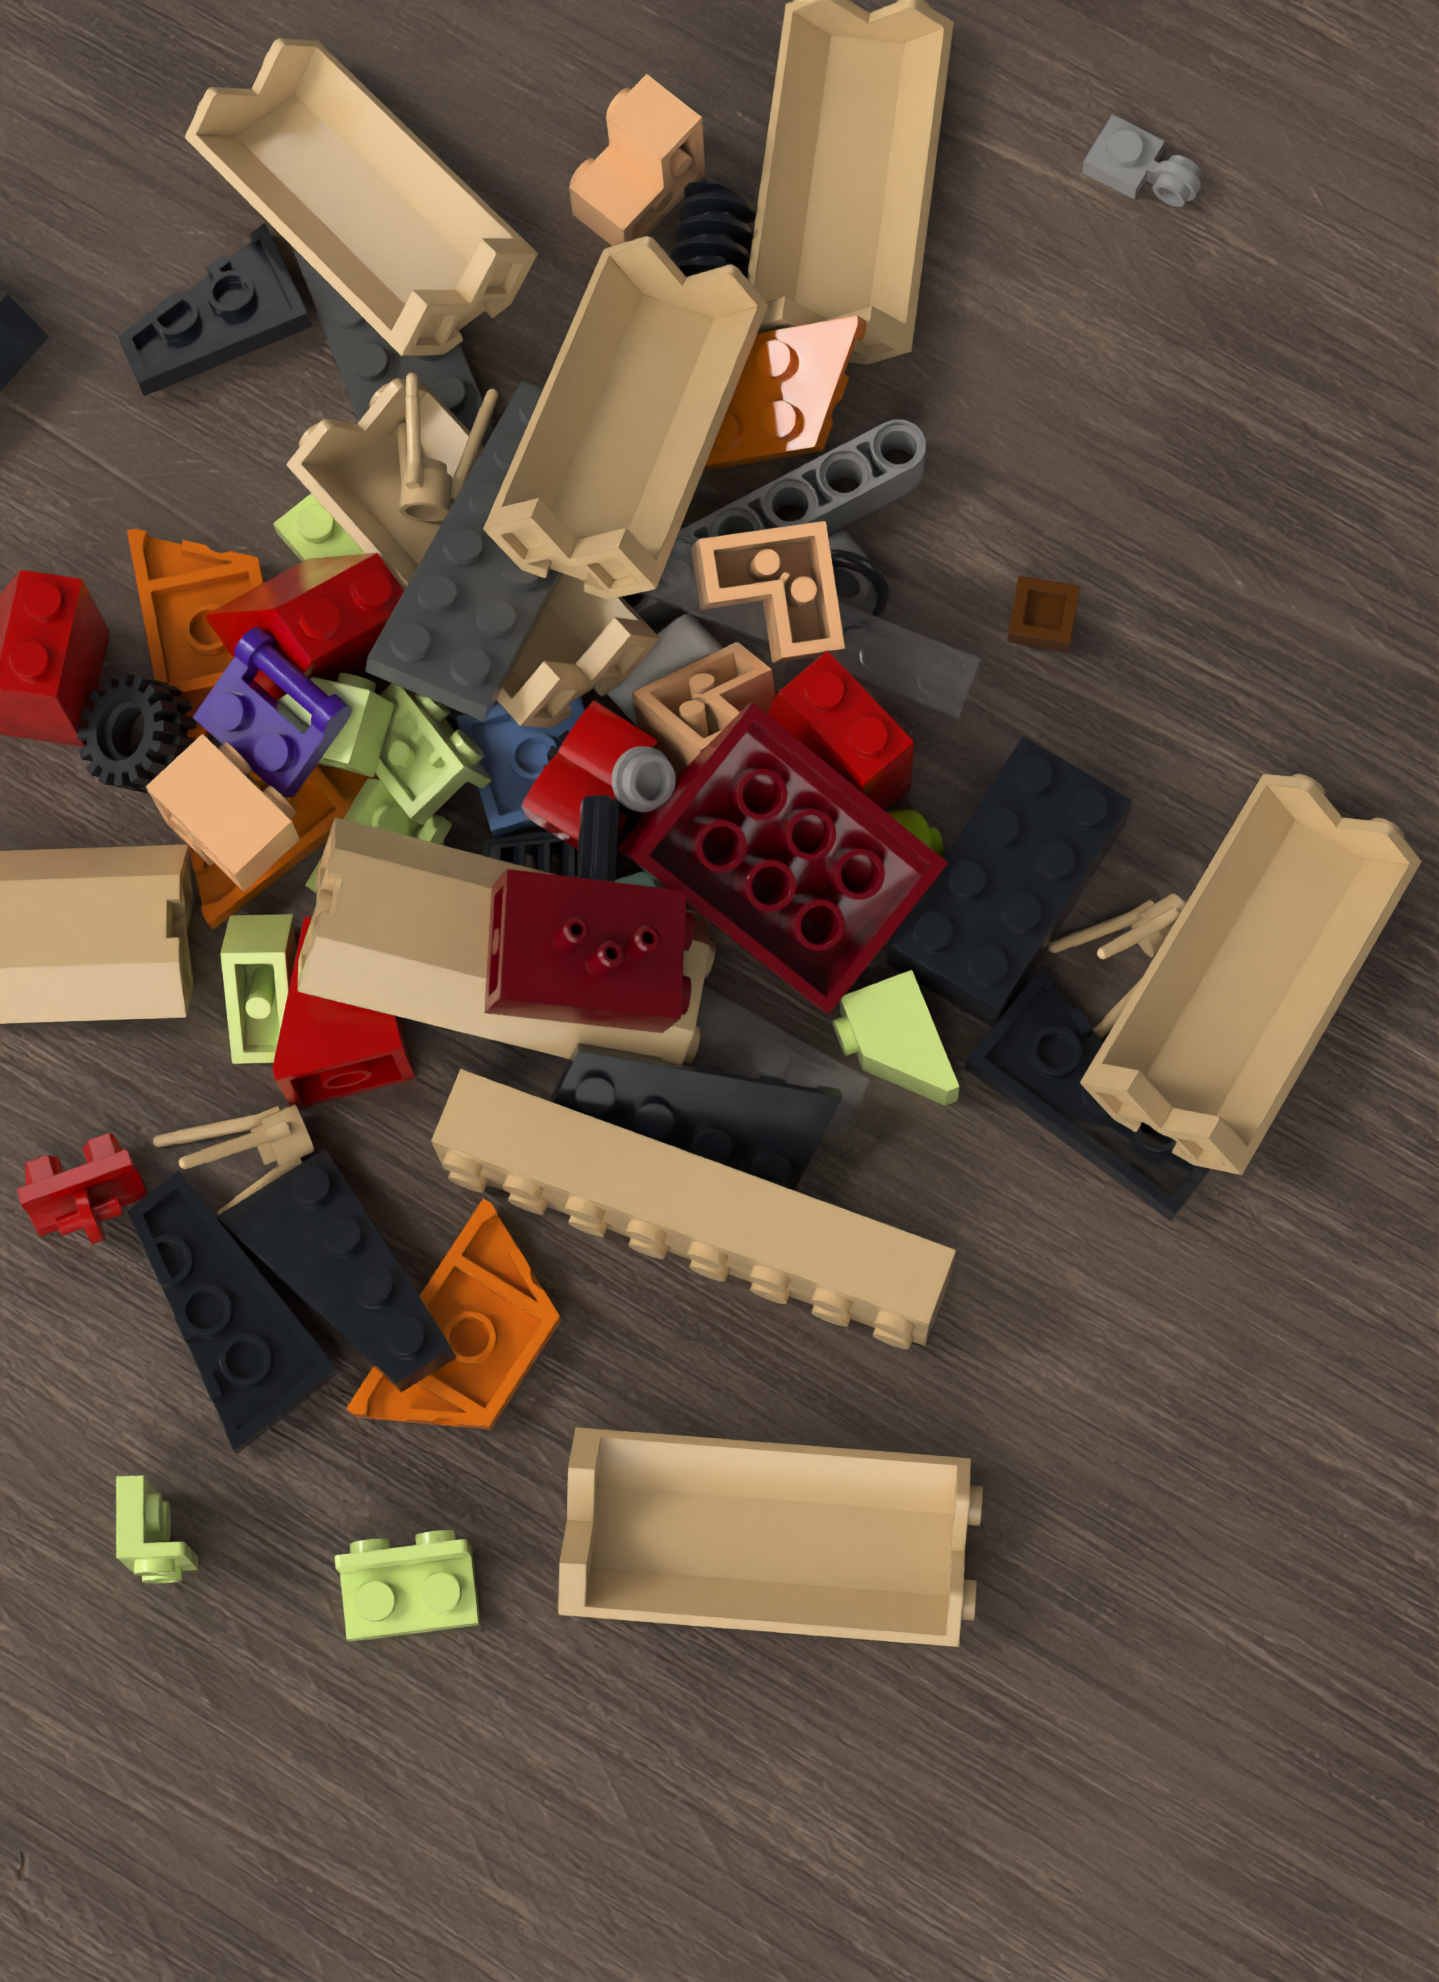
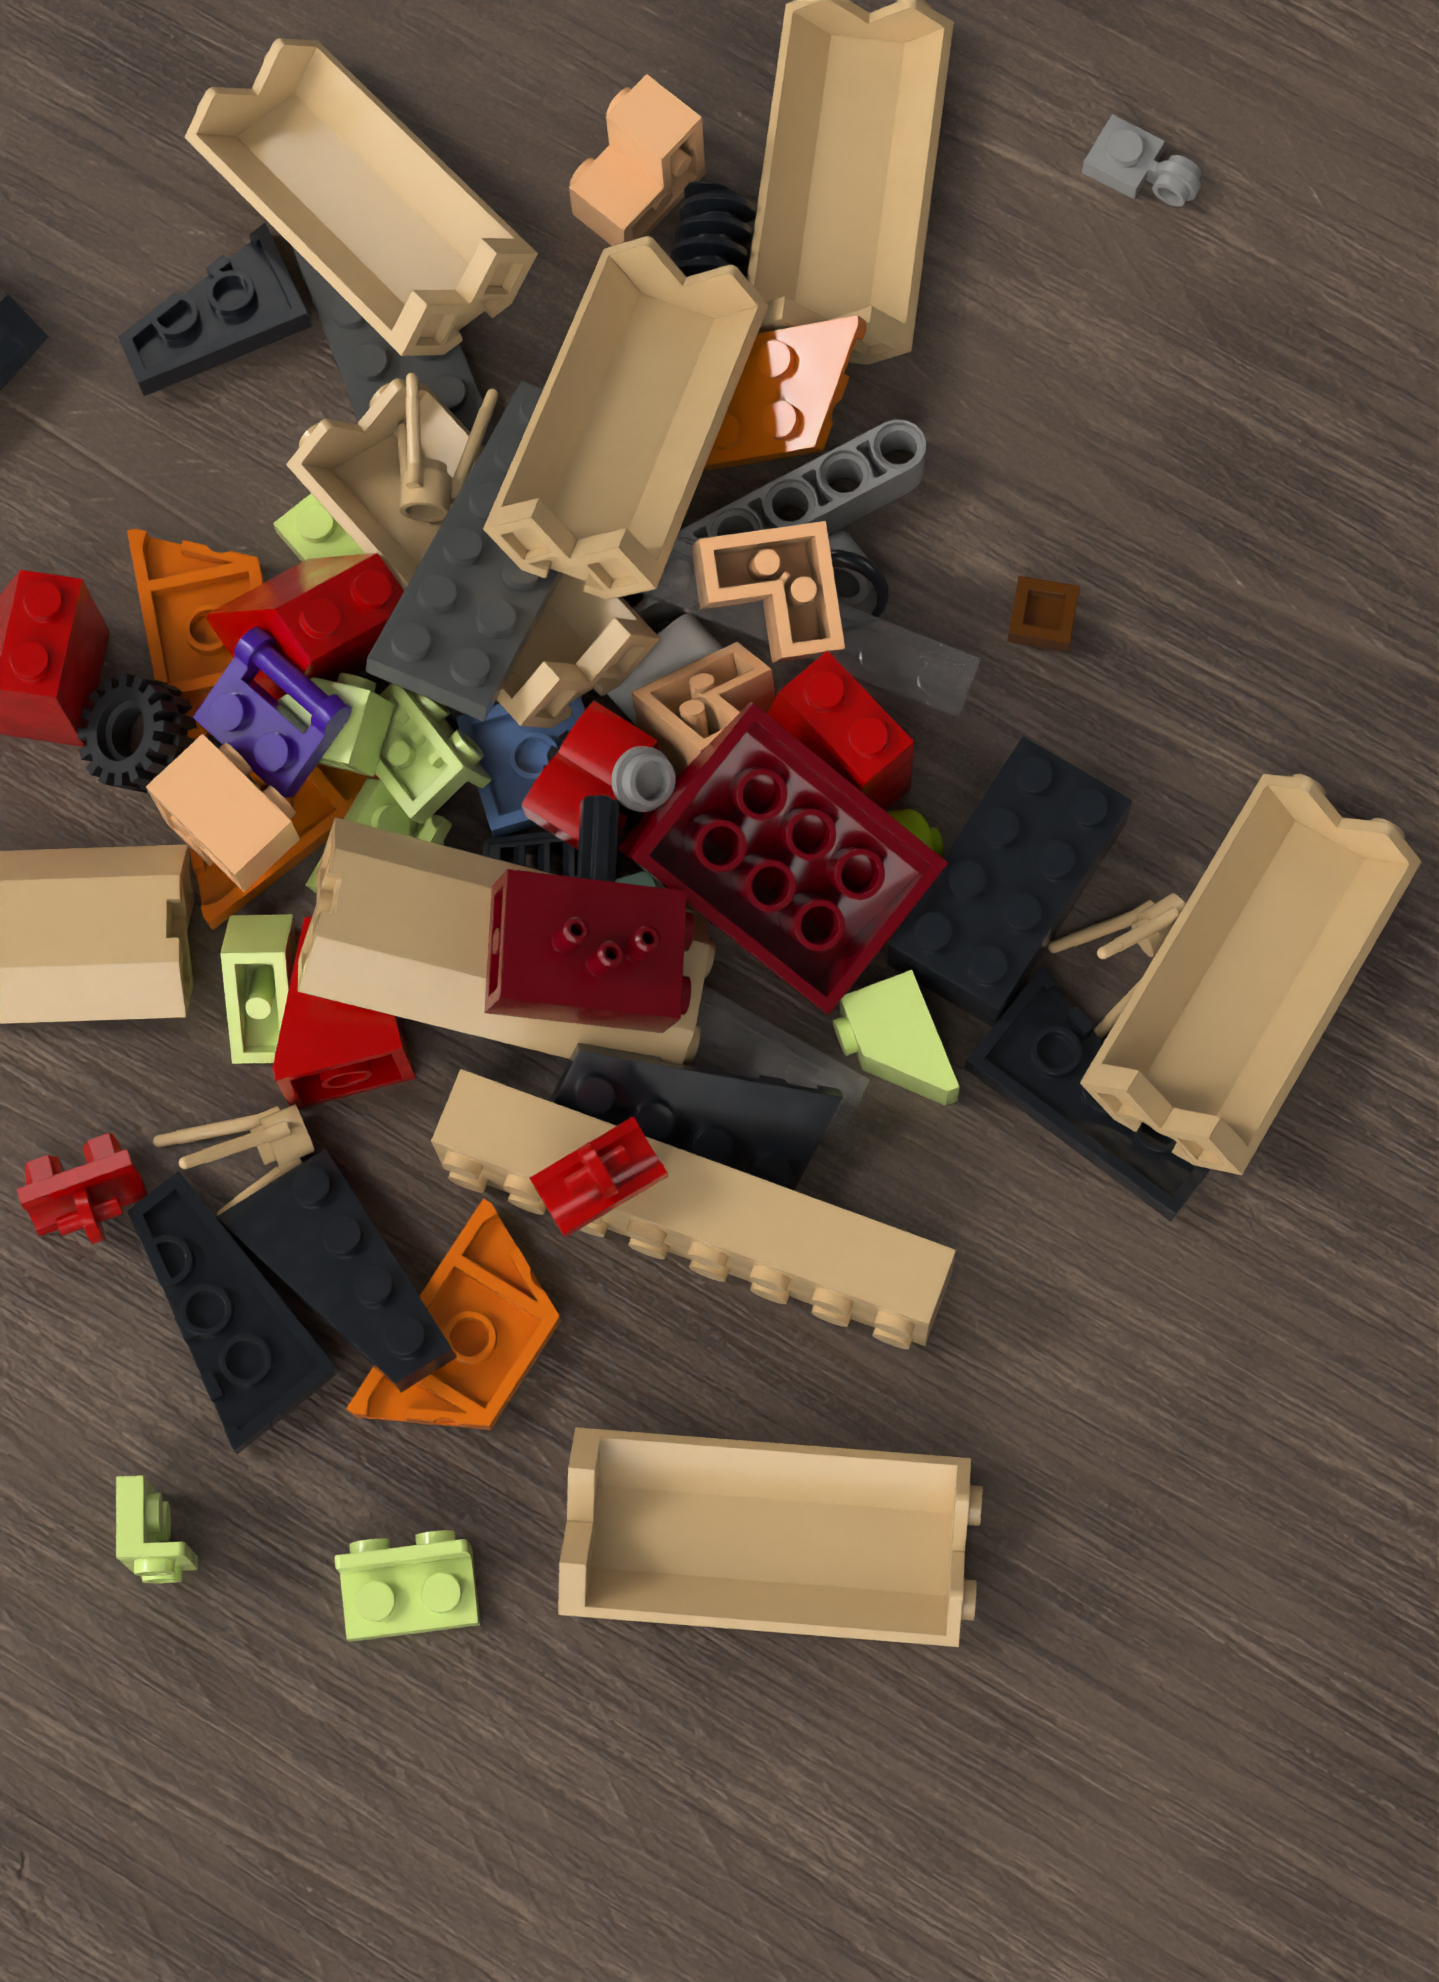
none -> red hips [530,1116,669,1238]

